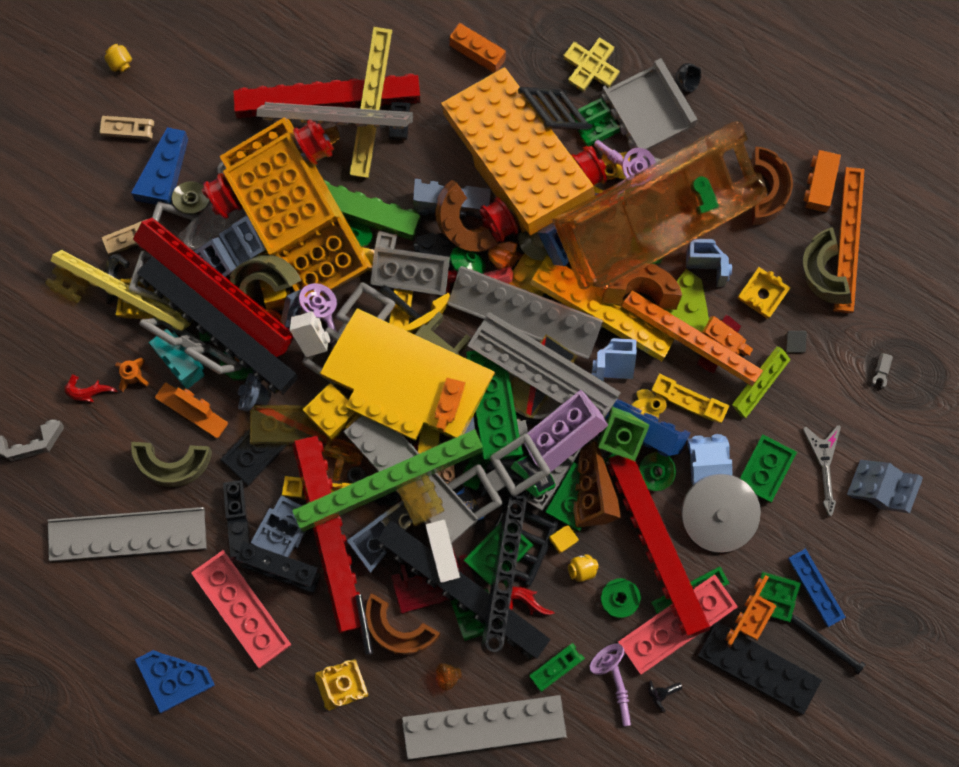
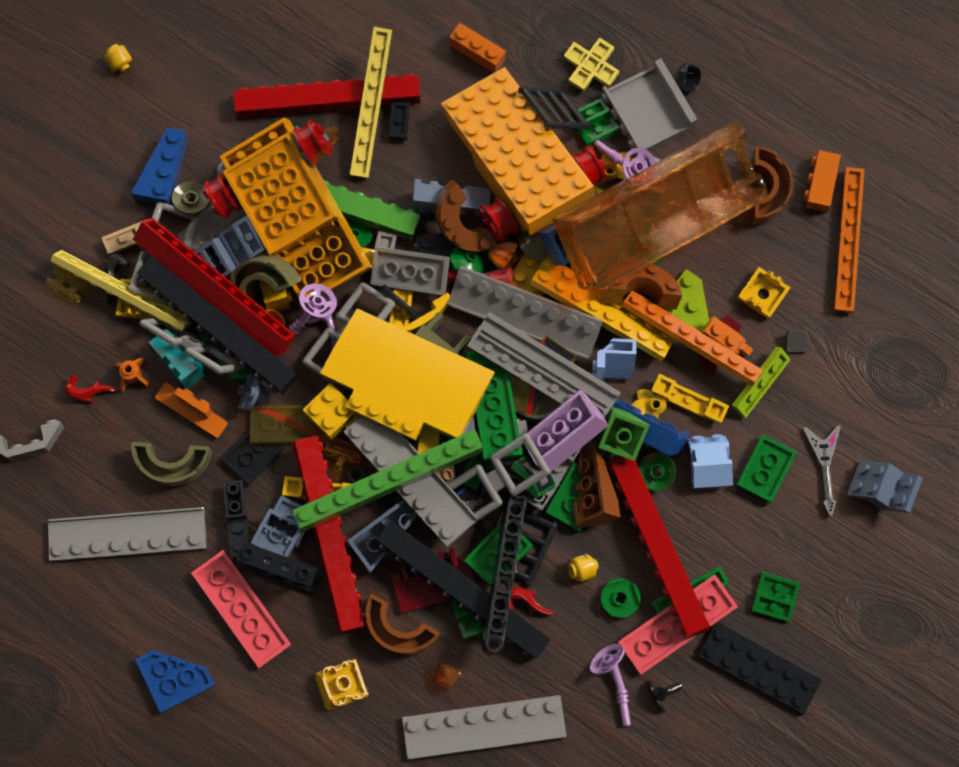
tan plate [100,116,154,141] -> none
light grey plate [257,102,413,129] -> none
sand blue plate [280,290,301,327] -> none
white brick [290,311,330,357] -> none
black bar [354,594,373,655] -> none
clear yellow plate [398,475,445,526] -> none
white tile [426,519,460,582] -> none
orange hinge [435,377,466,432] -> none
green plate [529,643,585,692] -> none
yellow slope [549,525,579,554] -> none
light grey dish [682,474,761,552] -> none
light blue piece [686,239,732,287] -> none
green leg [691,176,719,215] -> none
orange bracket [725,575,776,648] -> none
blue plate [788,549,846,628] -> none
black bar [791,614,866,675] -> none
olive brick [803,227,852,304] -> none
light grey bar [871,353,893,388] -> none

